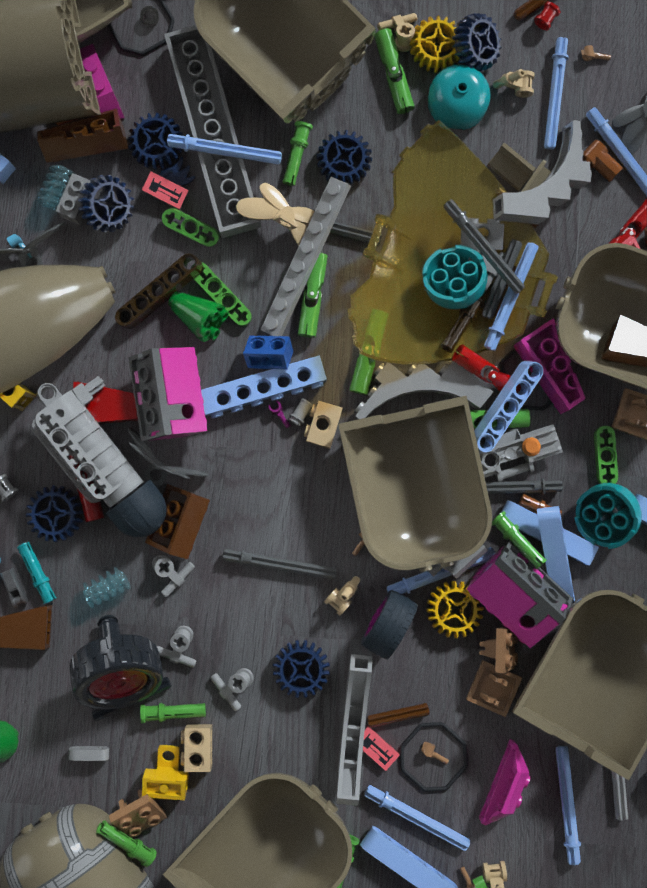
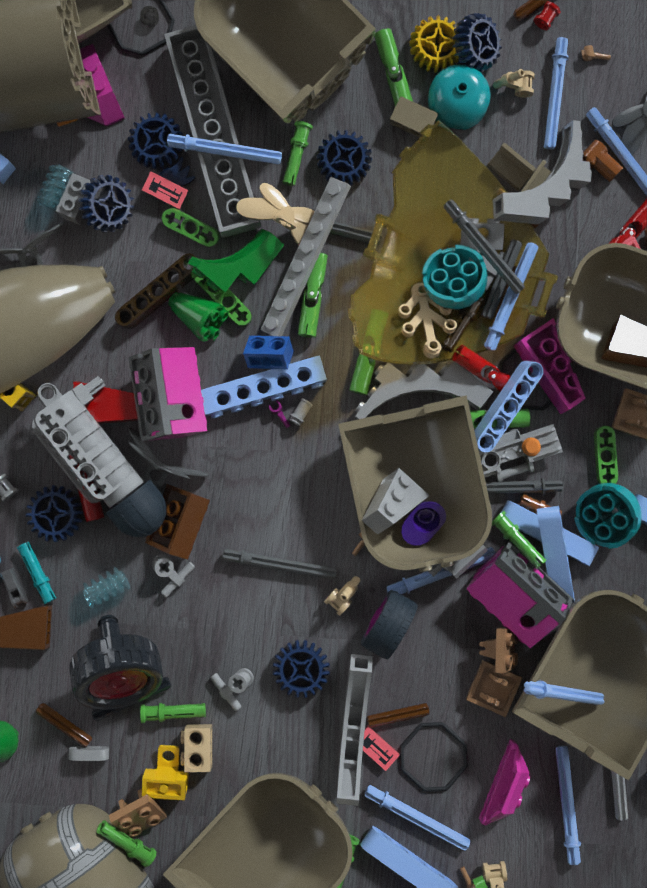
medium azure hand [7,234,33,258] -> none
reddish brown wedge [37,108,128,163] -> none
light grey piece [157,626,196,668] -> none
tan brick [304,401,343,449] -> none
tan piece [377,13,417,52] -> none
medium nougat hand [421,742,449,764] -> none
yellow gear [426,580,484,638] -> none
none -> reddish brown axle [36,703,92,747]
none -> green arch [188,229,284,292]
none -> light grey wedge [362,468,430,534]
none -> dark tan panel [390,97,438,141]
none -> tan plant [398,283,457,359]
none -> dark purple piece [401,501,446,545]
none -> light blue axle [524,680,605,705]

